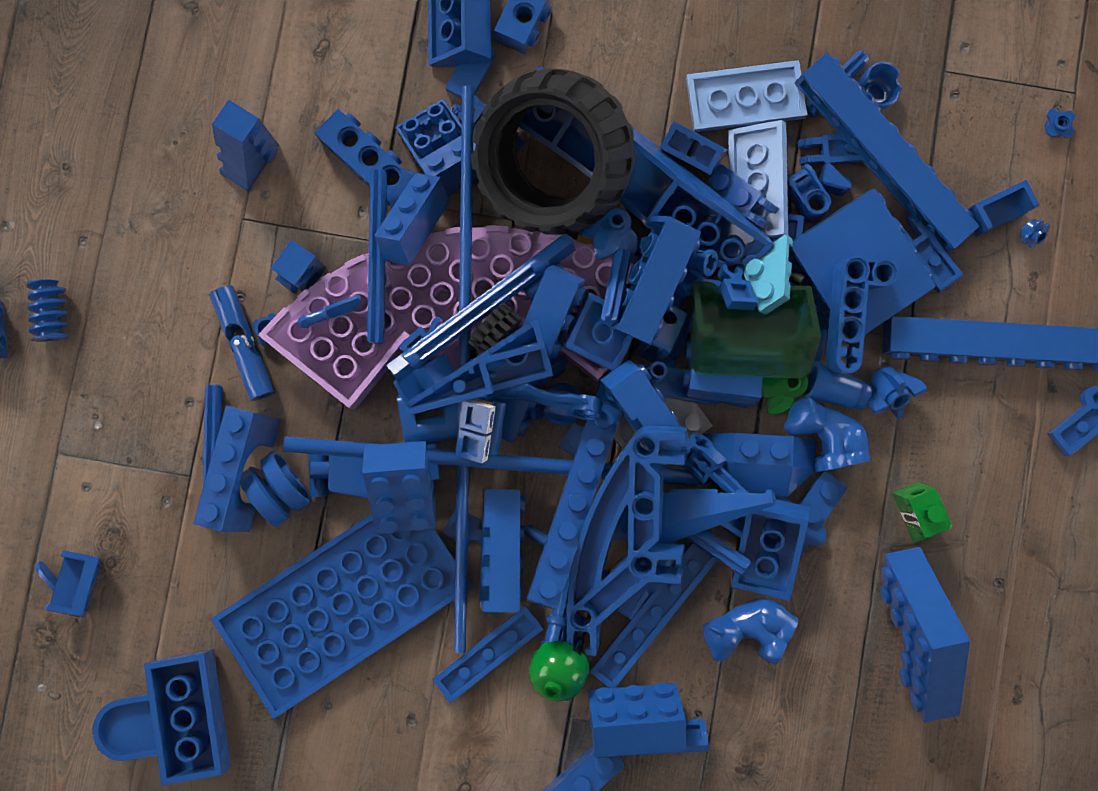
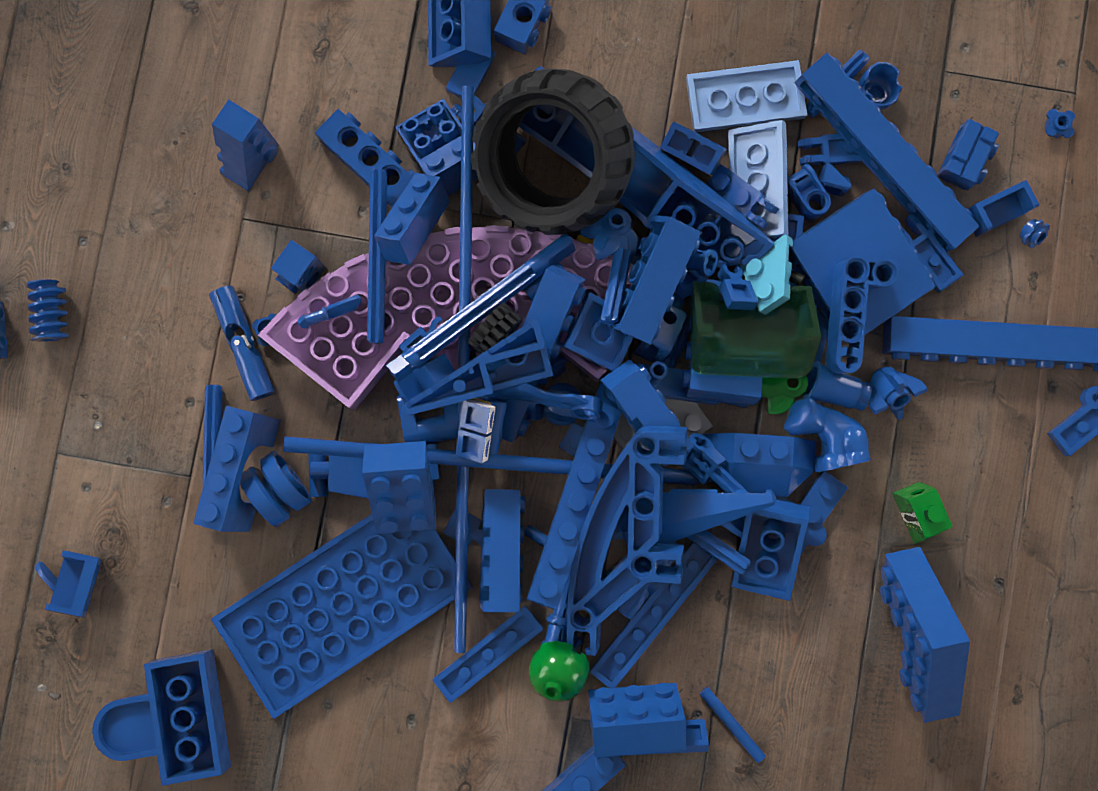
blue animal [703,598,798,665] -> none
none -> blue bar [699,686,766,763]
none -> blue brick [937,119,999,190]

